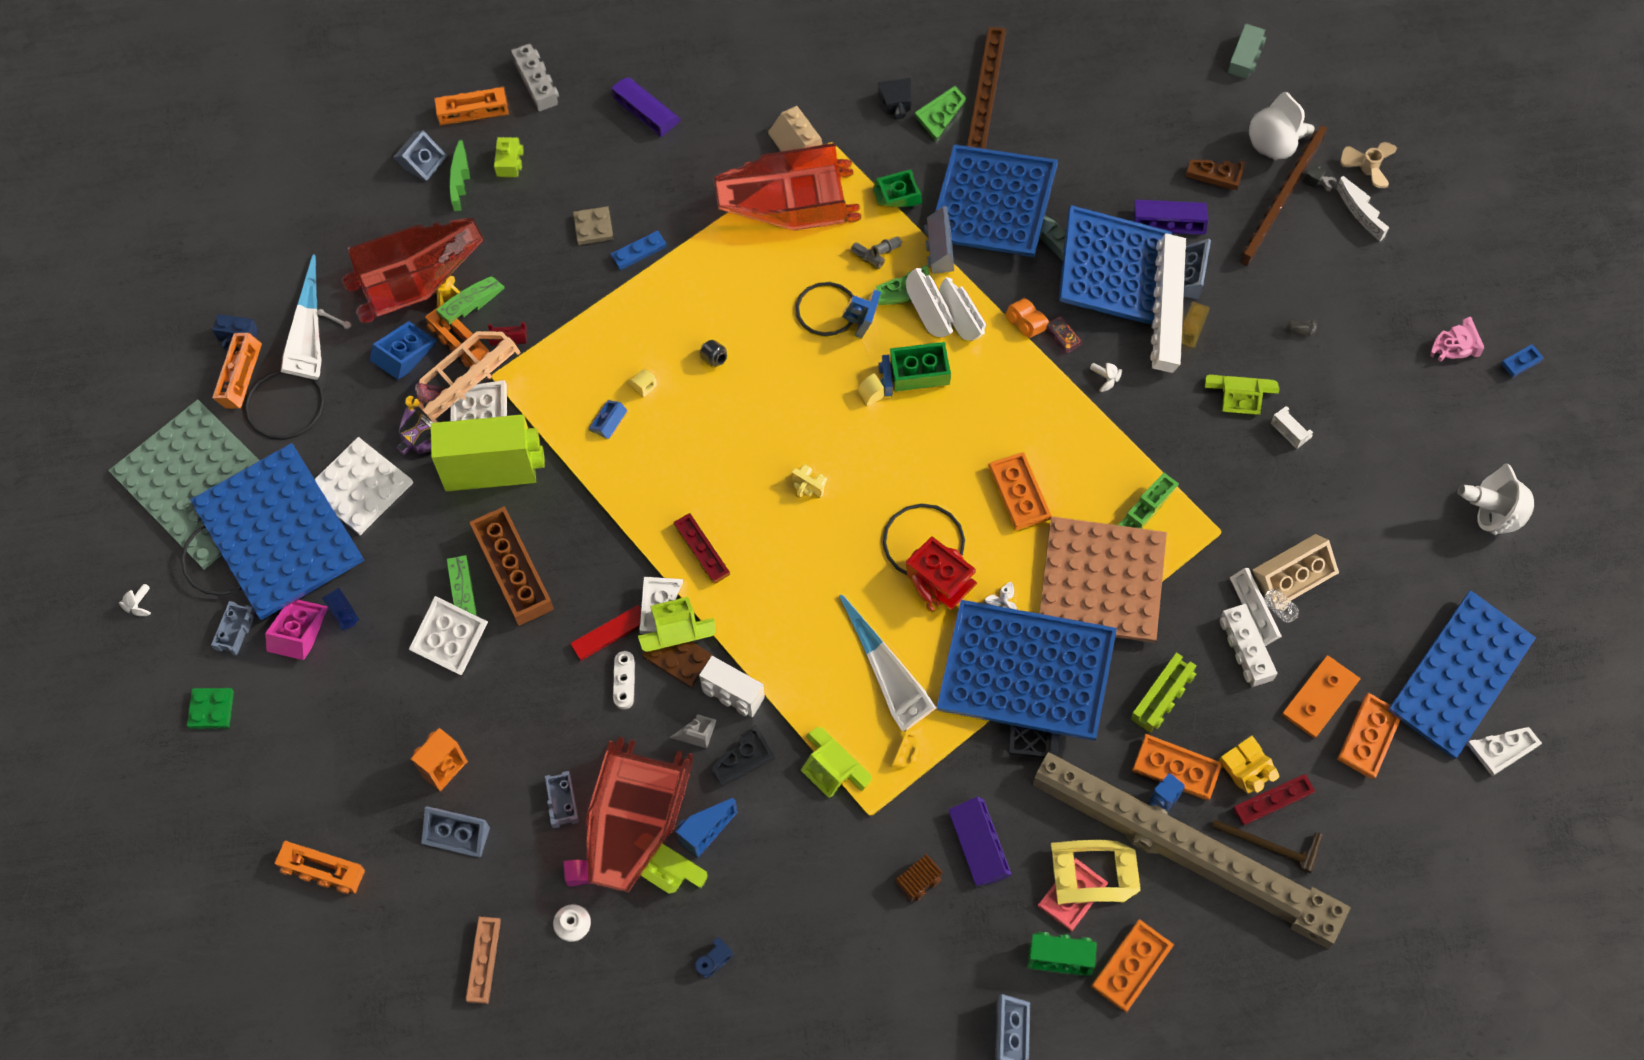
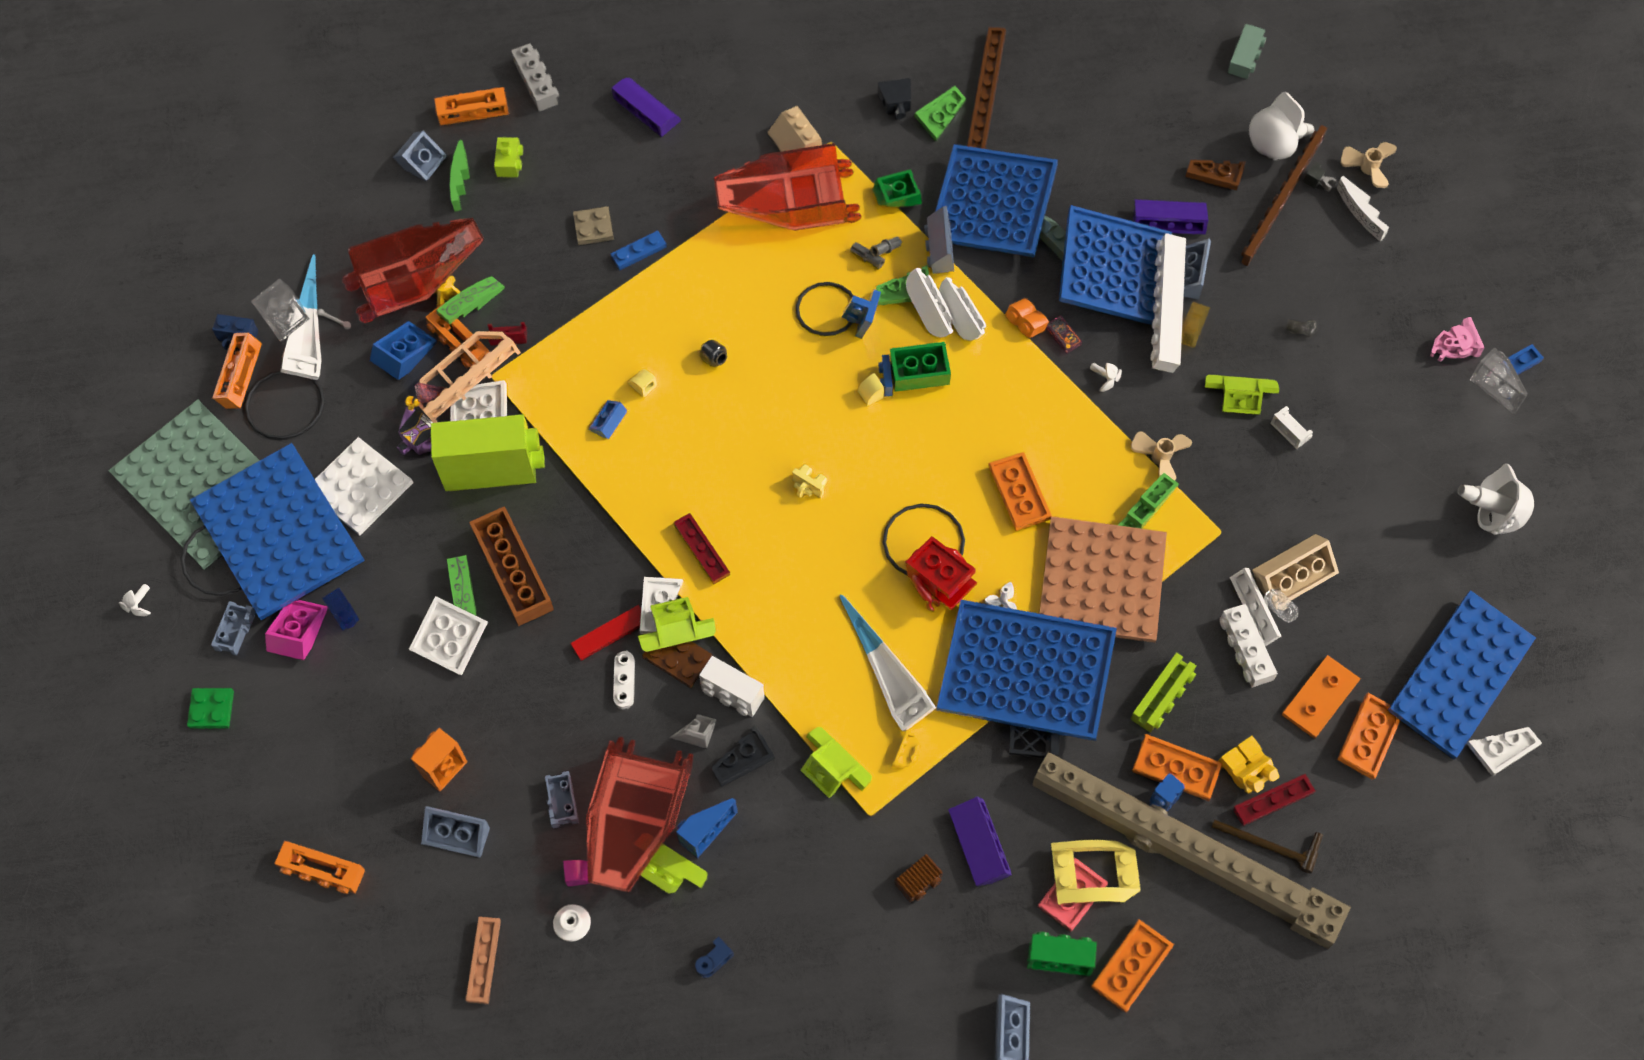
none -> clear slope [251,279,310,342]
none -> tan piece [1131,432,1192,480]
none -> clear slope [1470,348,1528,414]

